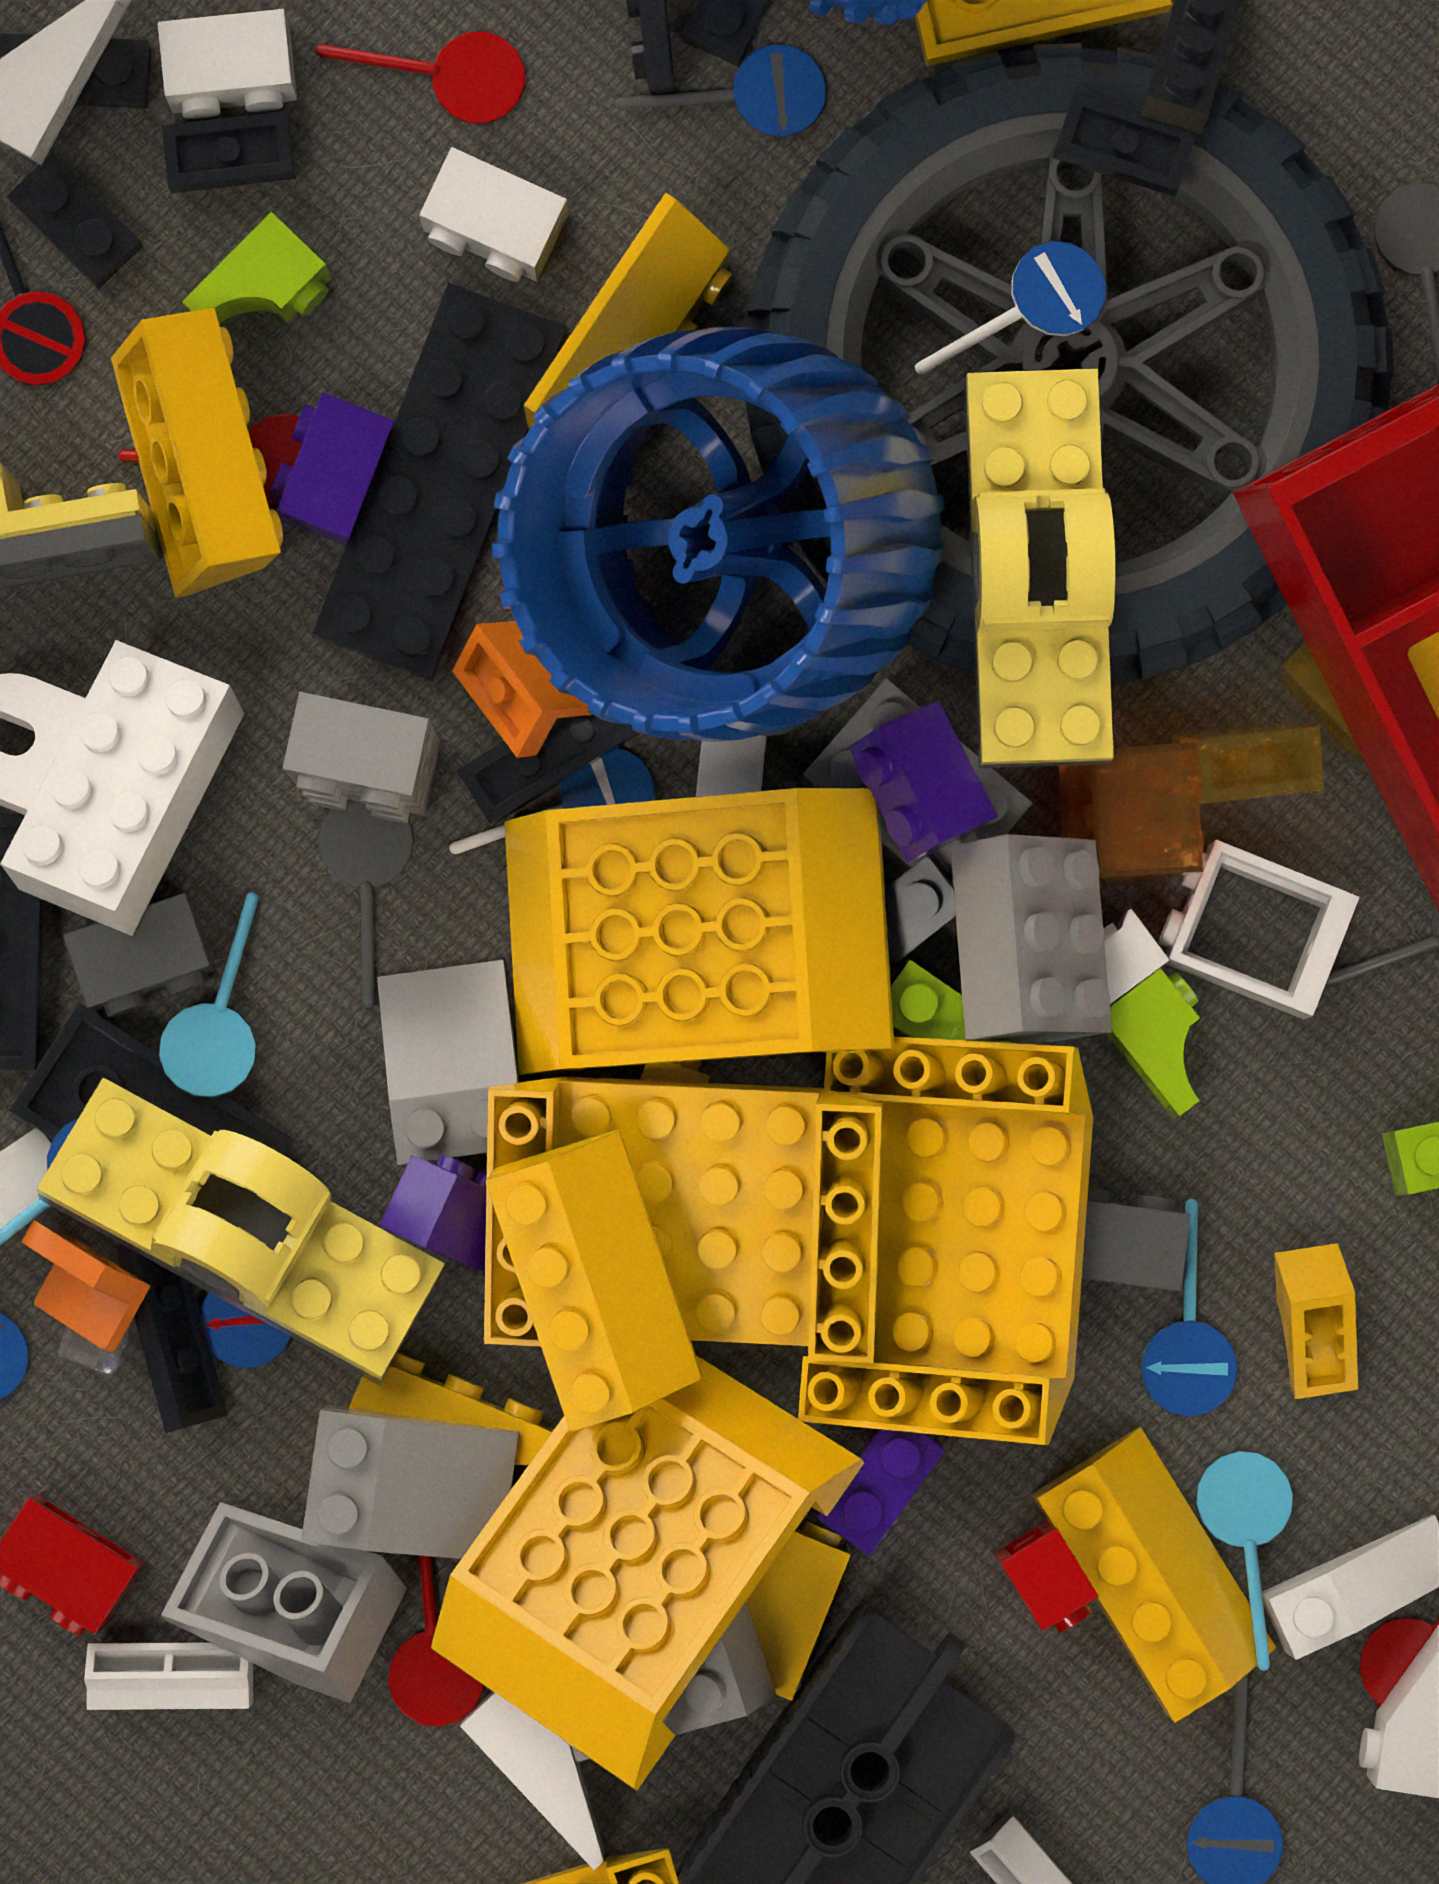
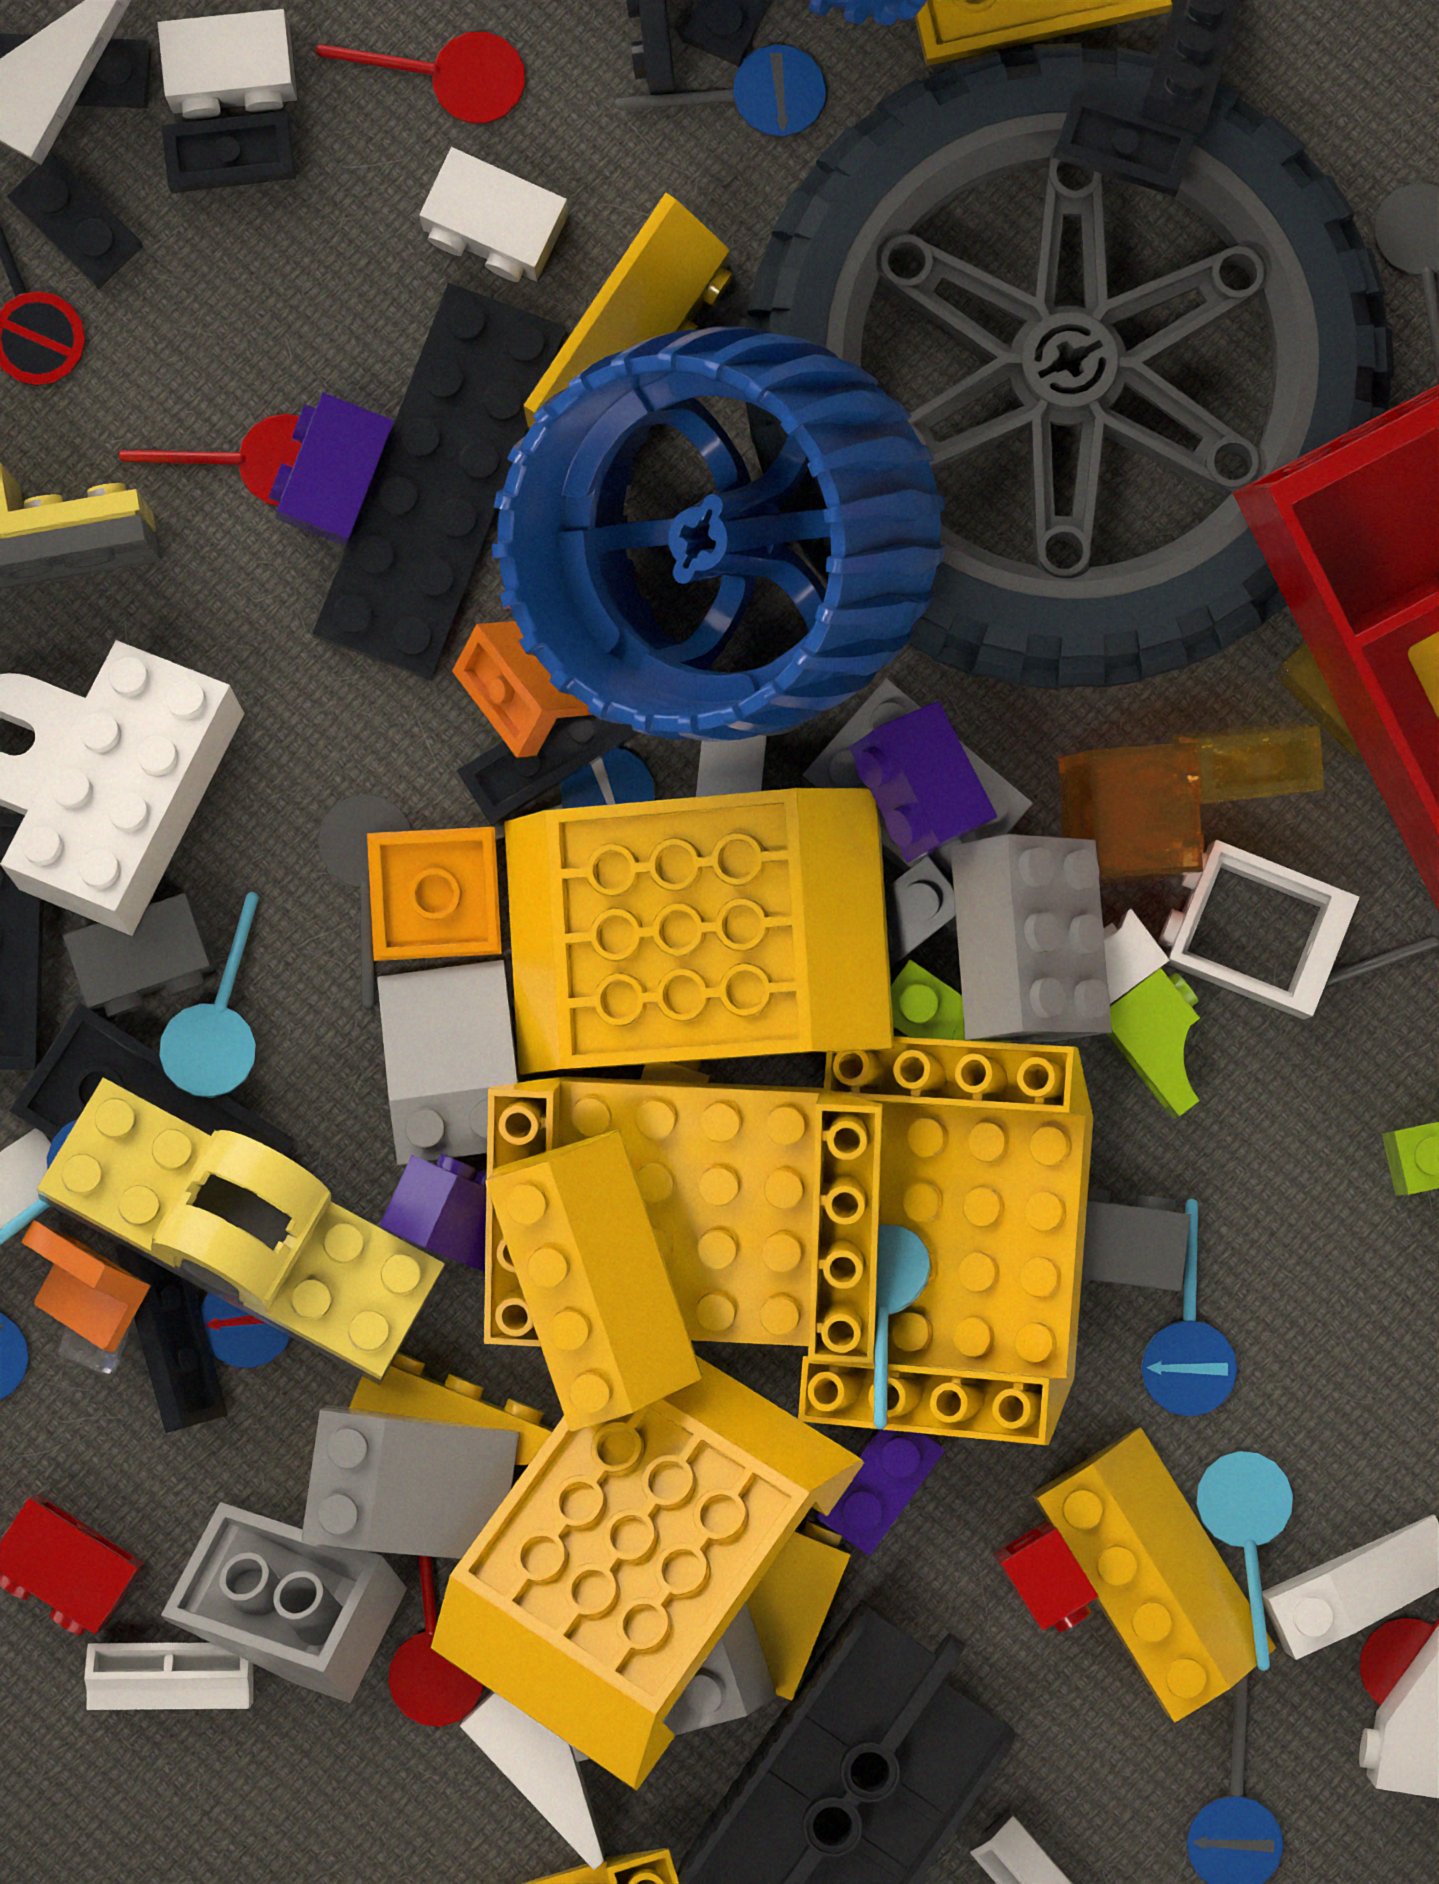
yellow slope [111,308,283,598] -> none
lime arch [182,212,331,324] -> none
light grey brick [282,691,441,823] -> none
blue piece [915,241,1106,374] -> none
light yellow piece [964,369,1115,768] -> none
yellow arch [1274,1243,1358,1399] -> none
none -> light orange tile [367,827,502,961]
none -> medium azure piece [874,1225,931,1429]

